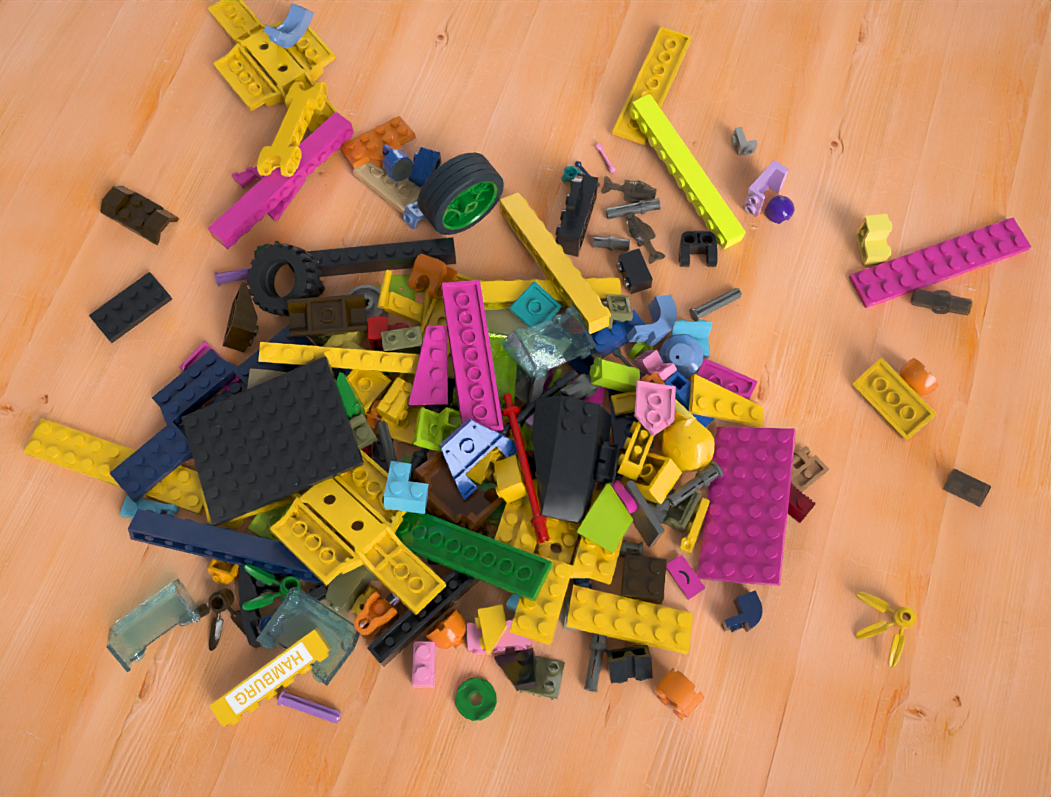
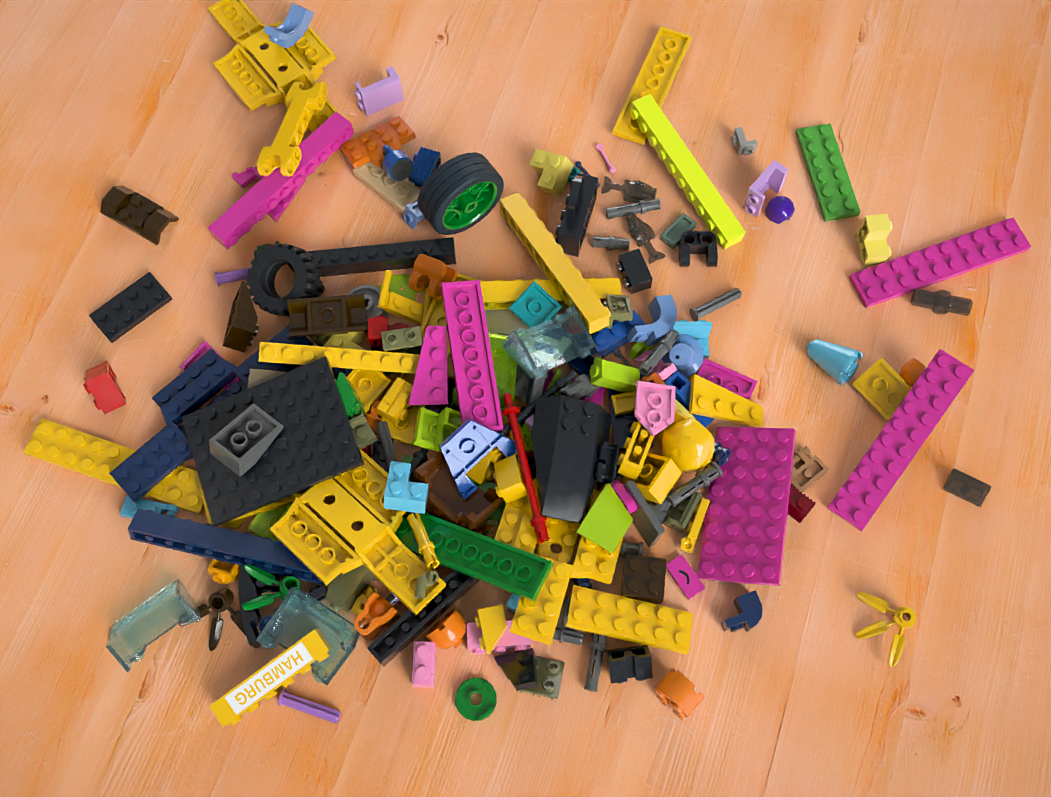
none -> brick [83,361,126,415]
none -> dark grey slope [209,403,283,477]
none -> lavender panel [354,66,404,116]
none -> yellow pin [407,513,440,569]
none -> olive arm [414,571,439,599]
none -> light yellow brick [529,149,574,197]
none -> dark grey axle [553,627,584,645]
none -> dark grey pin [638,329,680,376]
none -> sand green tile [659,213,697,249]
none -> dark blue wheel [712,441,731,466]
none -> bright green plate [796,123,861,222]
none -> medium azure cone [806,339,863,386]
none -> dark pink plate [827,349,975,531]

